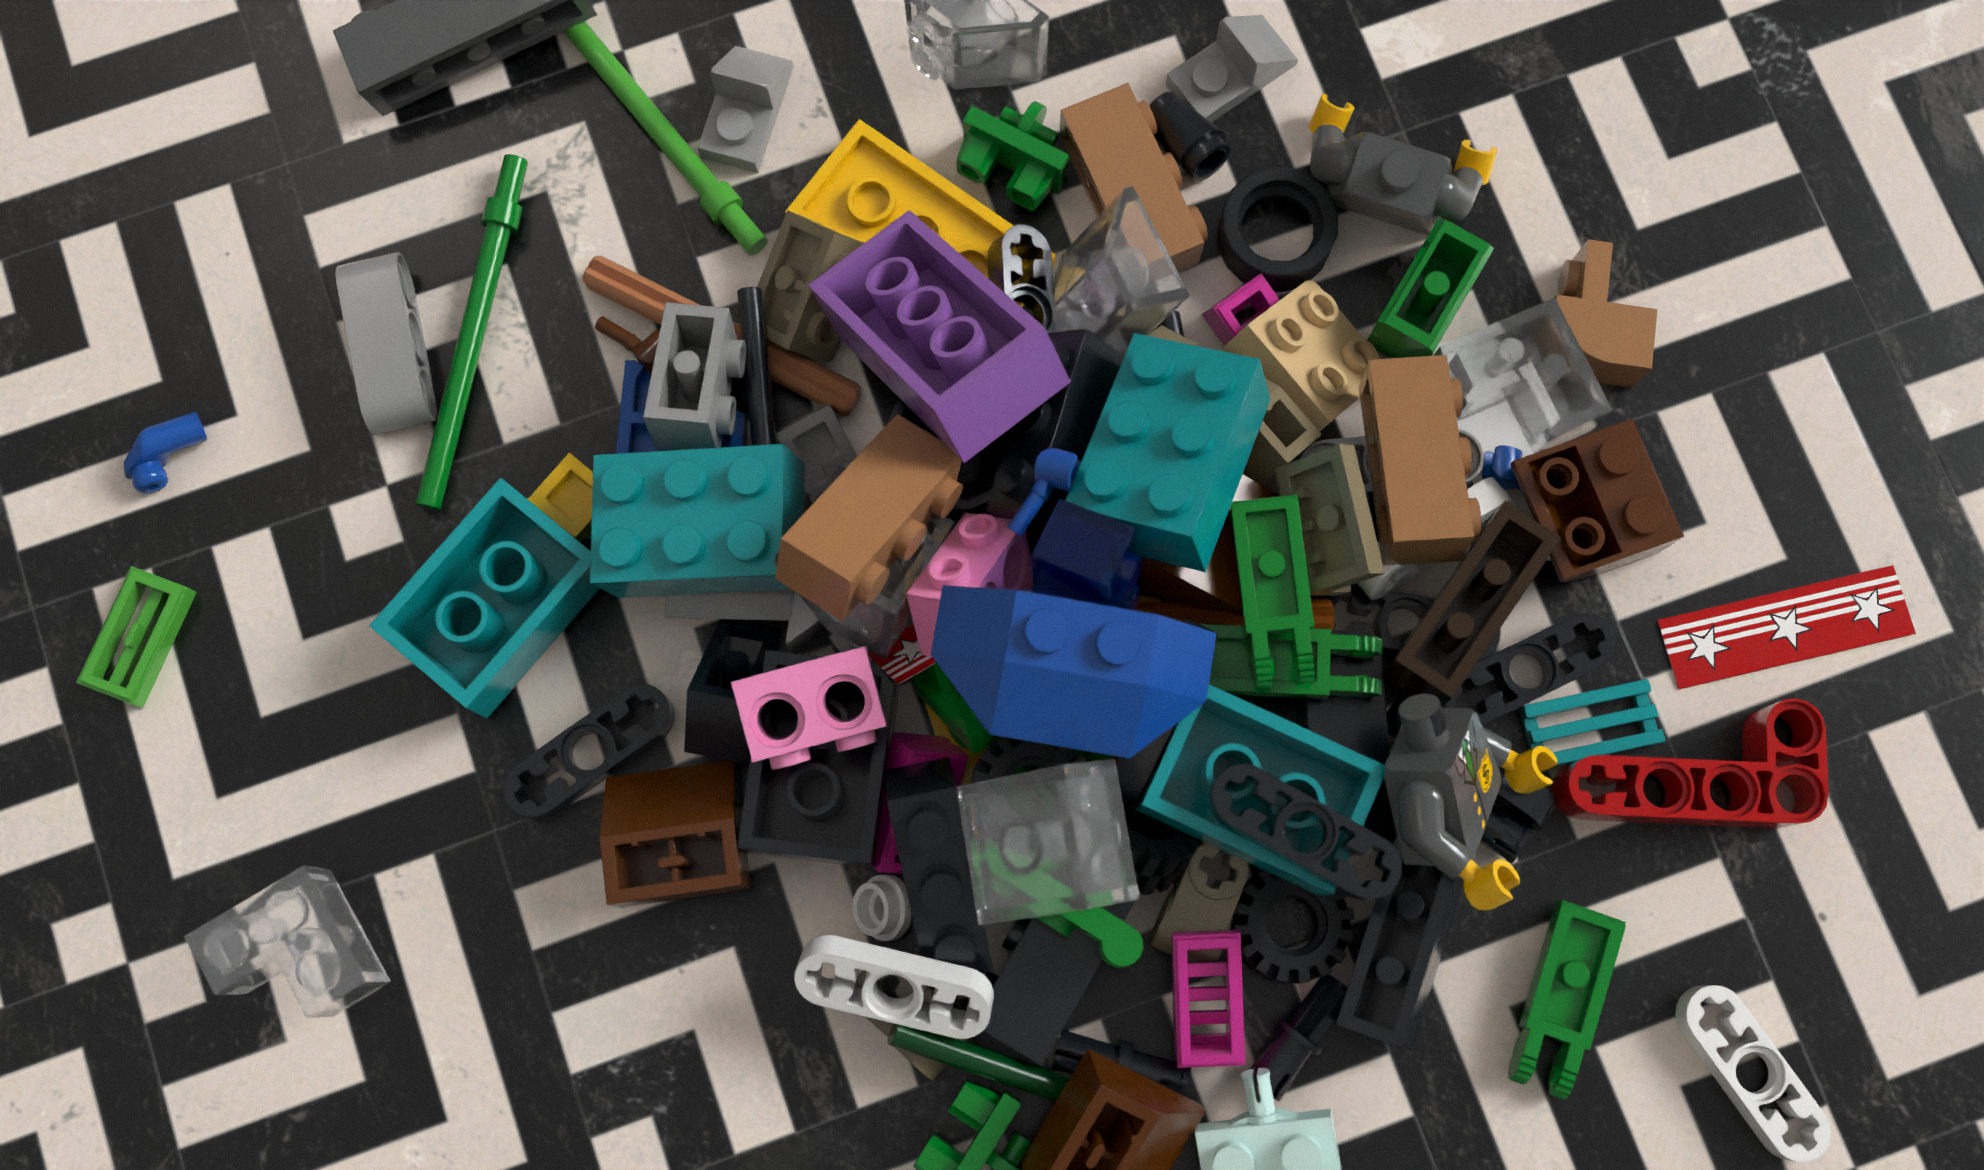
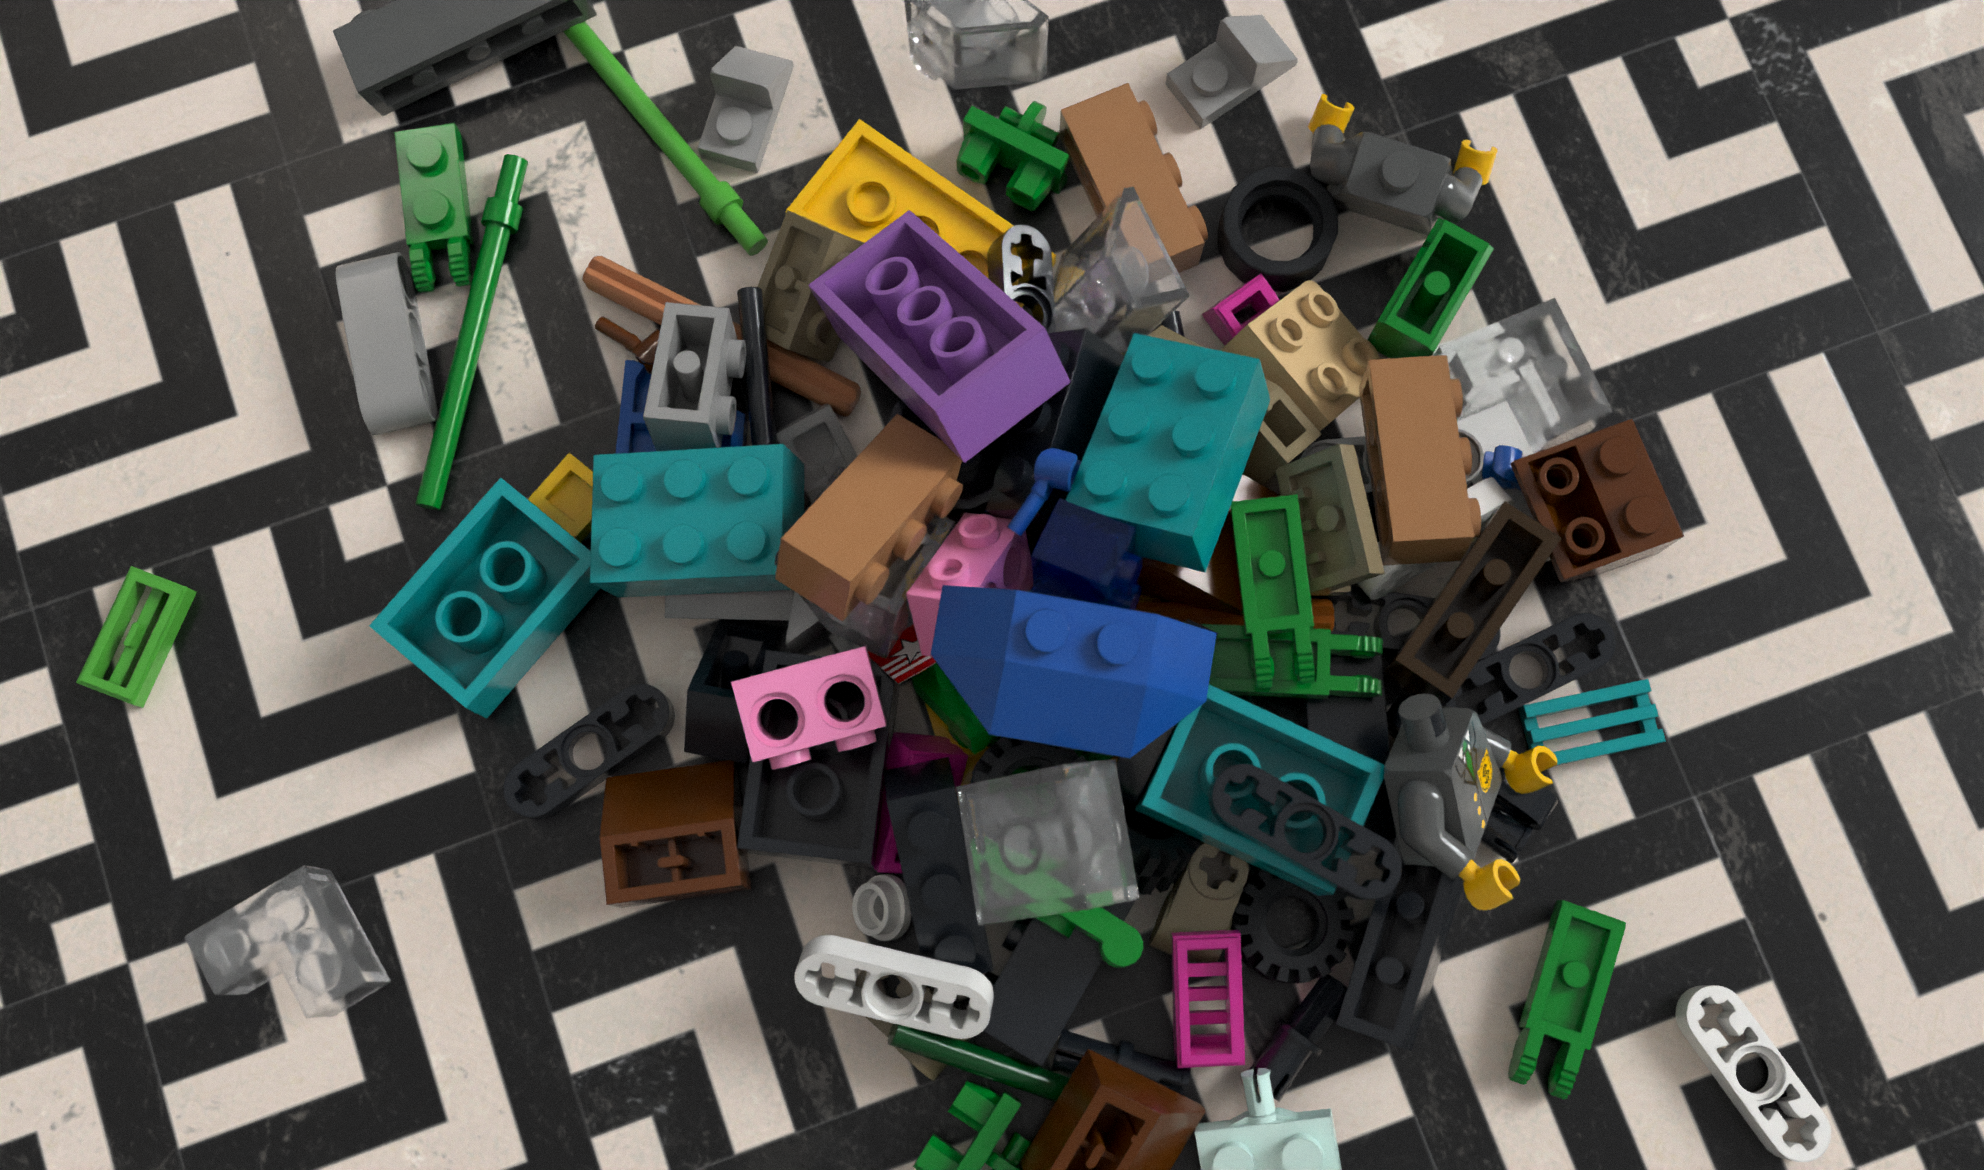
blue arm [124,412,207,494] -> none
black cone [1149,92,1230,182] -> none
medium nougat brick [1540,239,1658,388] -> none
red beam [1550,698,1829,829] -> none
red sticker [1657,565,1916,689] -> none
none -> green hinge [394,123,474,293]

